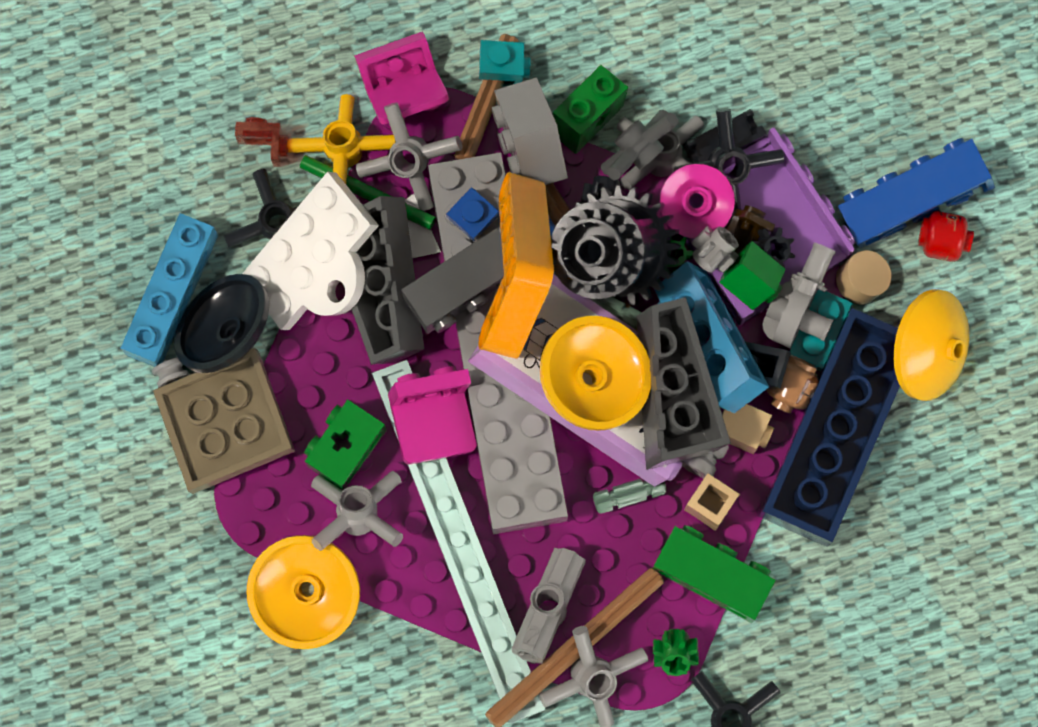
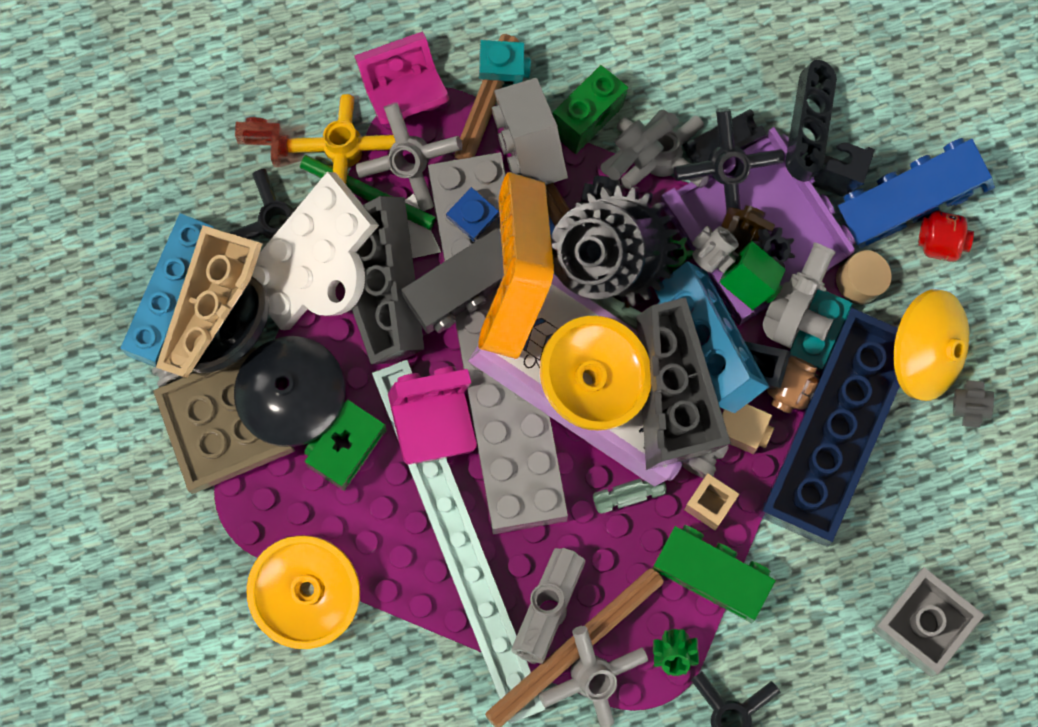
light grey bar [311,471,403,551] -> none
dark pink dish [660,164,735,239] -> none
none -> tan wedge [156,225,262,378]
none -> black dish [234,336,346,447]
none -> black beam [785,60,837,182]
none -> black hinge [812,143,875,196]
none -> light grey brick [872,567,984,677]
none -> dark grey gear [953,380,994,428]

